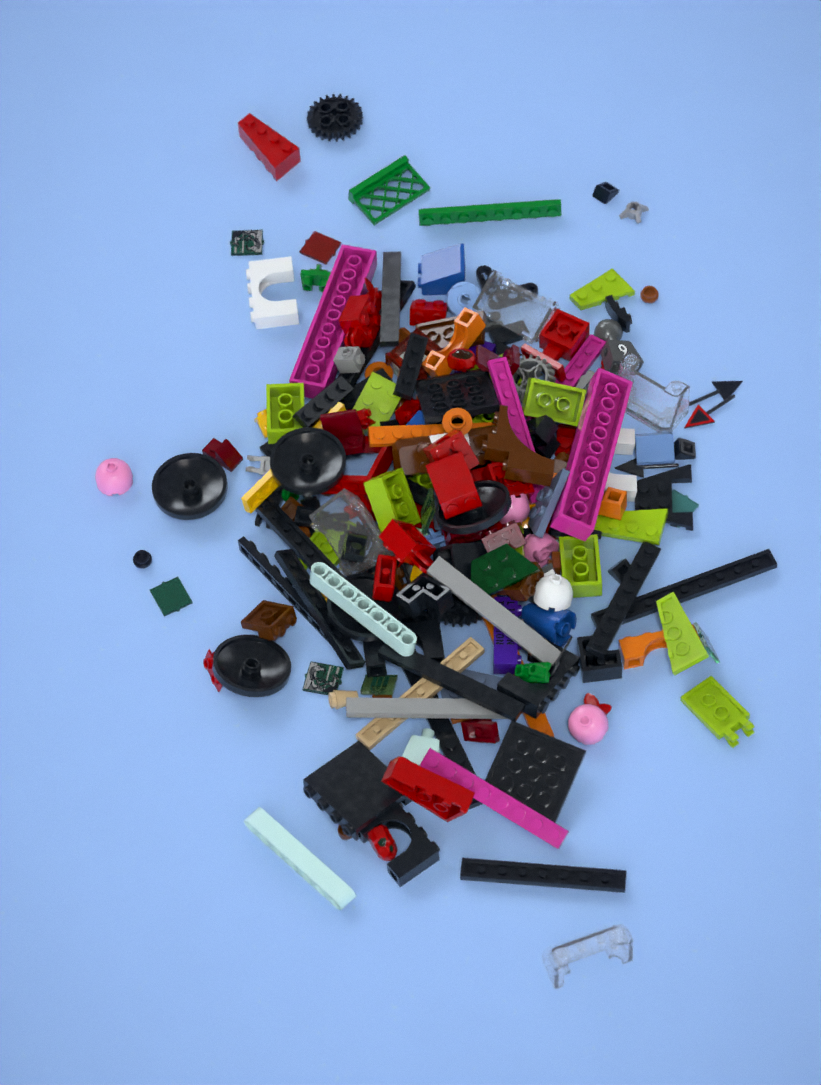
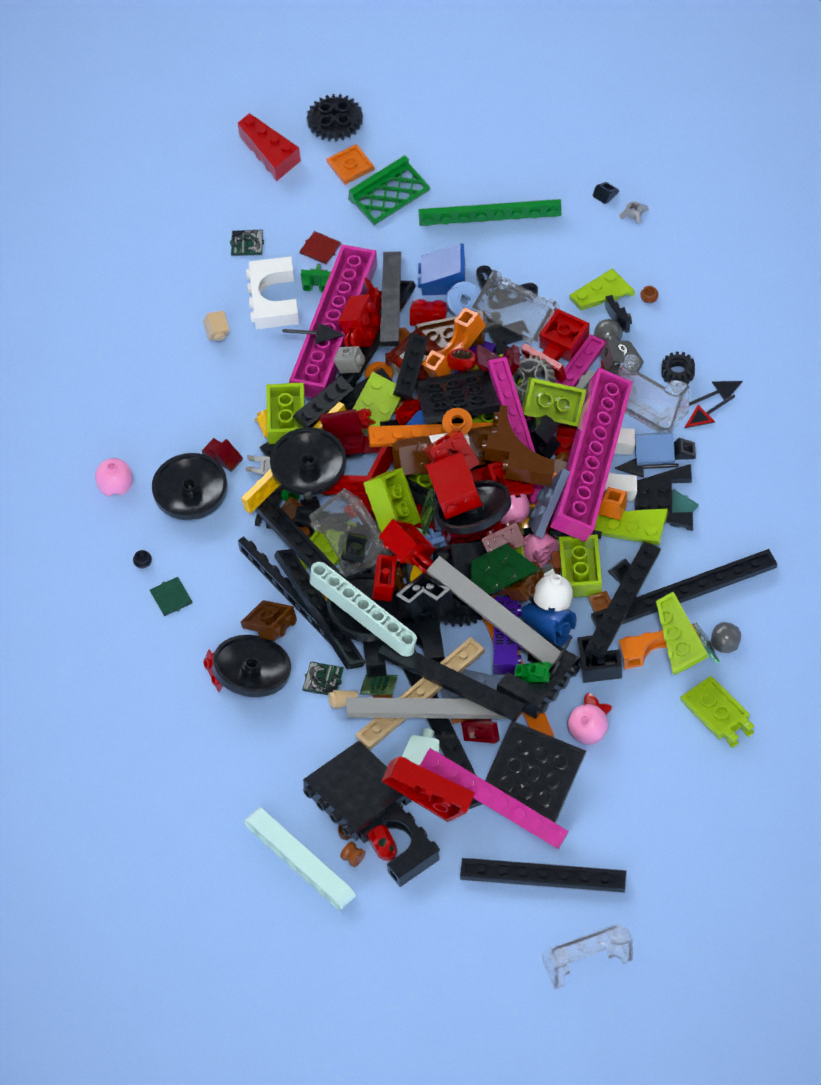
none -> tan brick [203,311,230,341]
none -> black piece [282,323,344,344]
none -> orange tile [327,144,375,185]
none -> dark orange wheel [340,841,366,867]
none -> dark orange plate [588,591,611,612]
none -> black tyre [661,351,695,387]
none -> dark grey hair [711,622,741,653]

